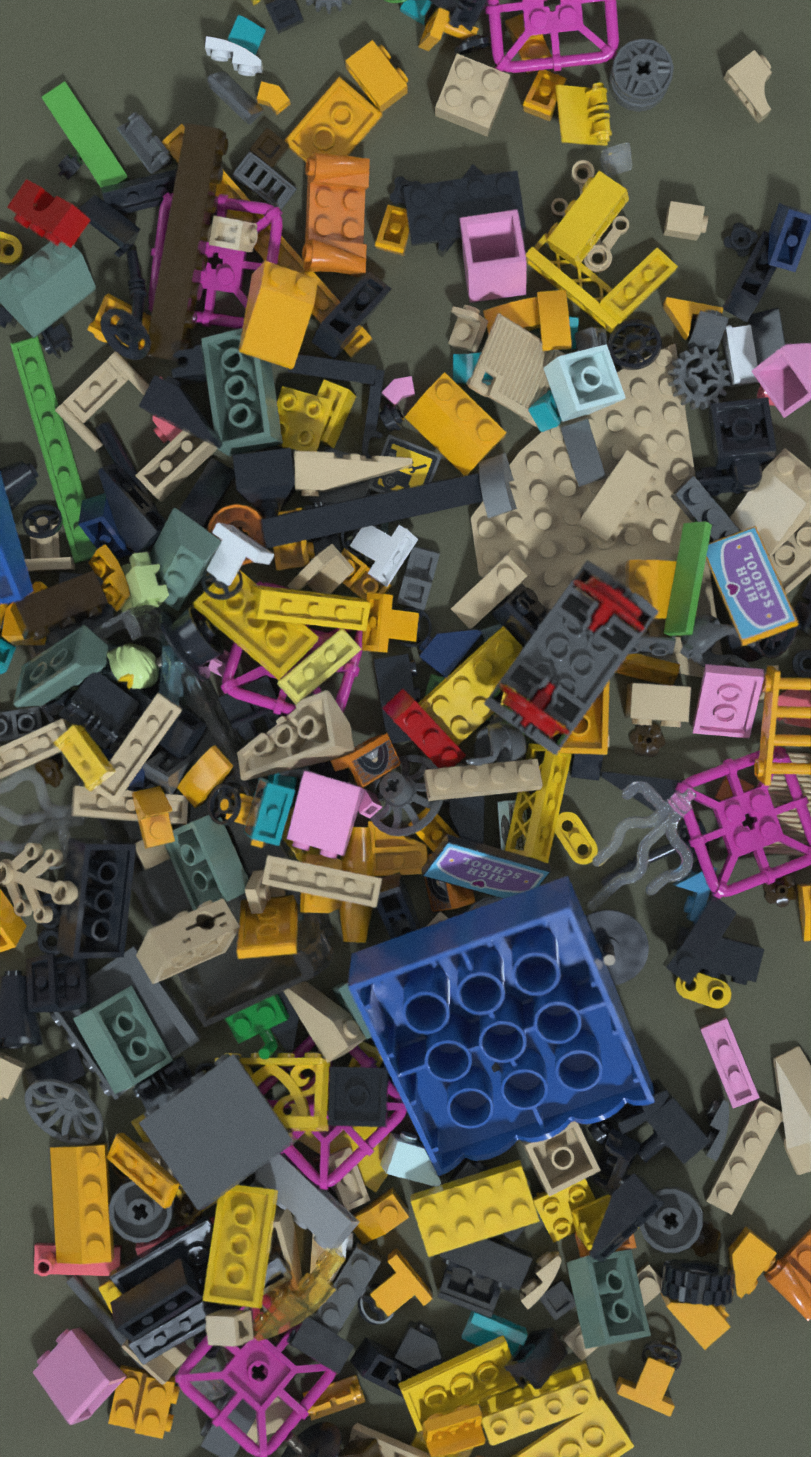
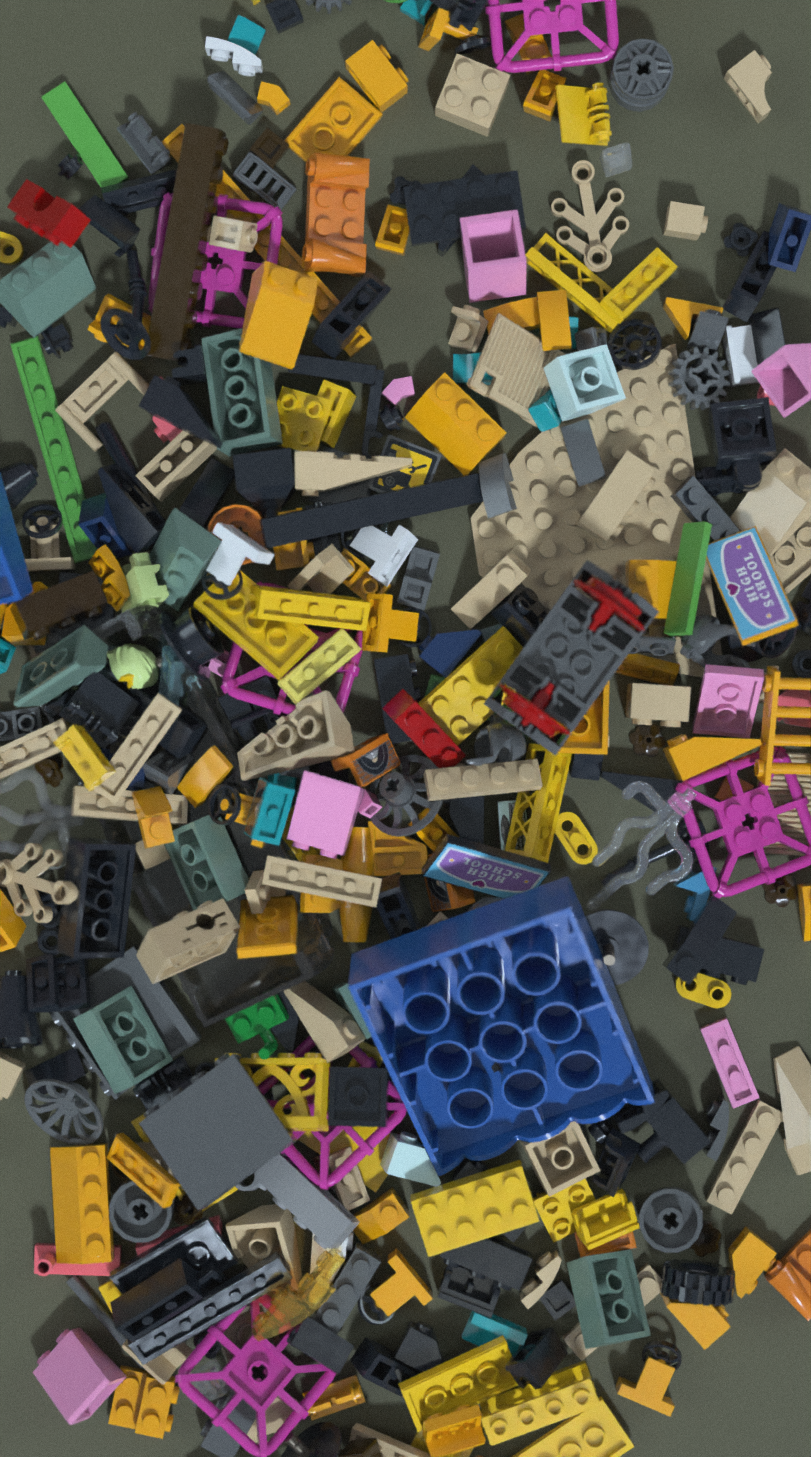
yellow plate [203,1185,278,1309] -> none
tan brick [206,1309,254,1347] -> none
yellow brick [547,171,629,268] -> none
black slope [589,1173,665,1262] -> none
none -> light orange slope [663,734,762,781]

